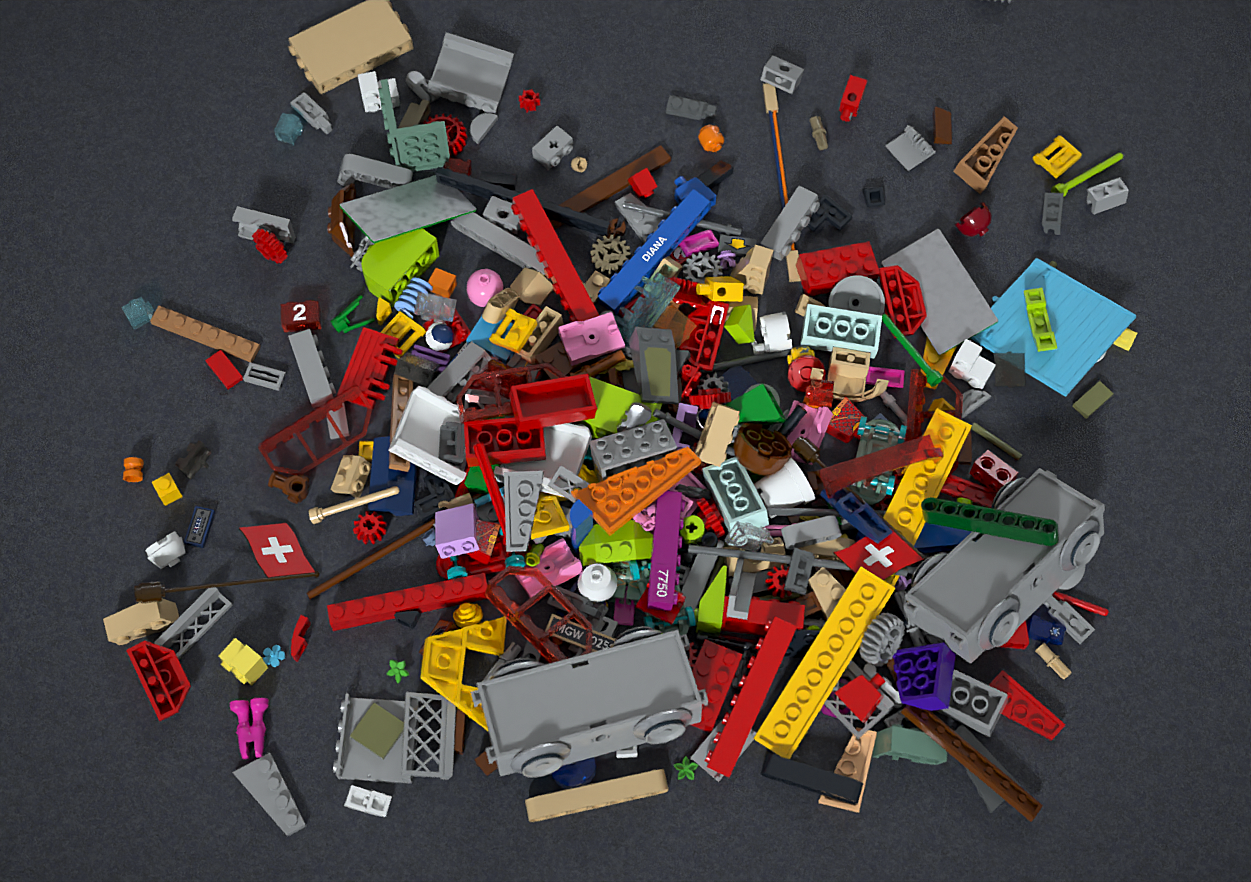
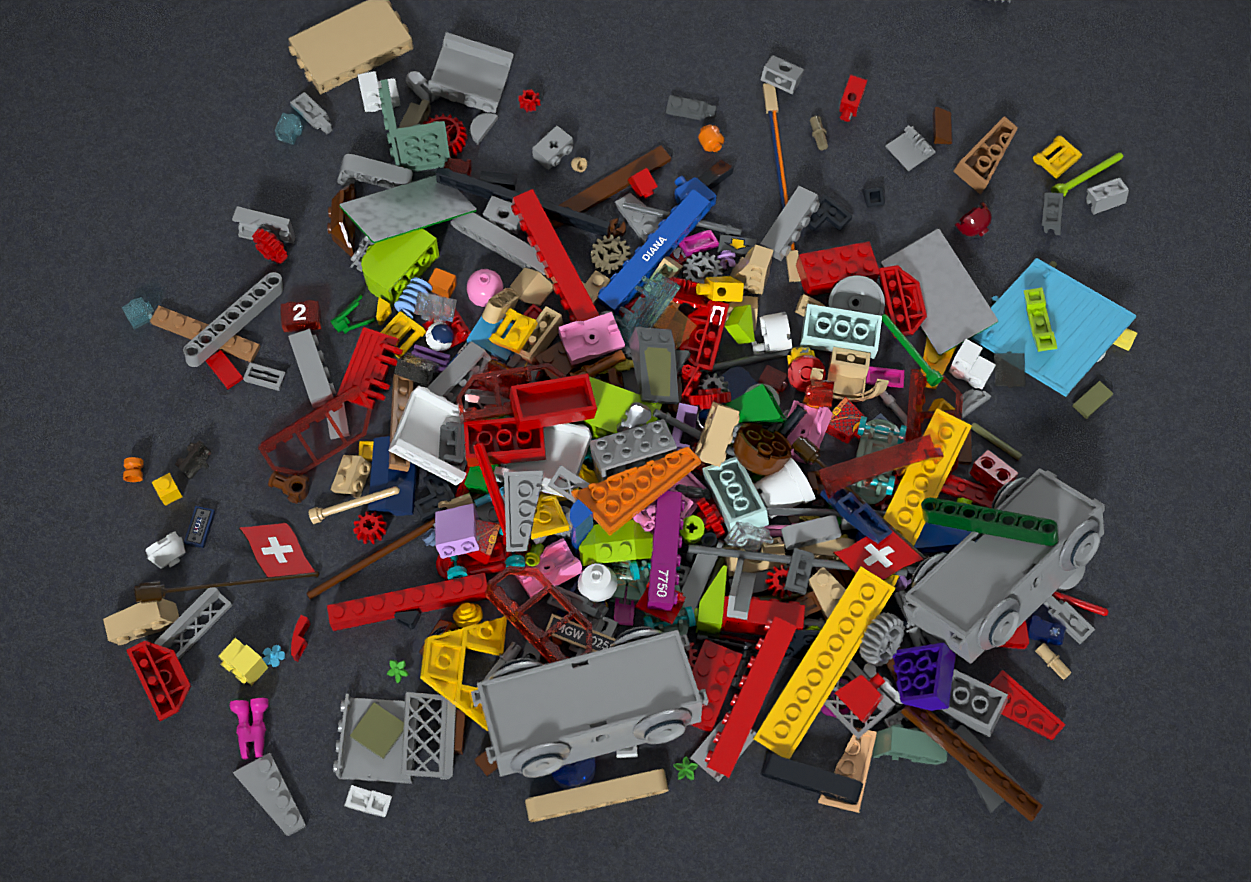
none -> light grey beam [183,272,283,367]
none -> clear red brick [758,365,788,395]

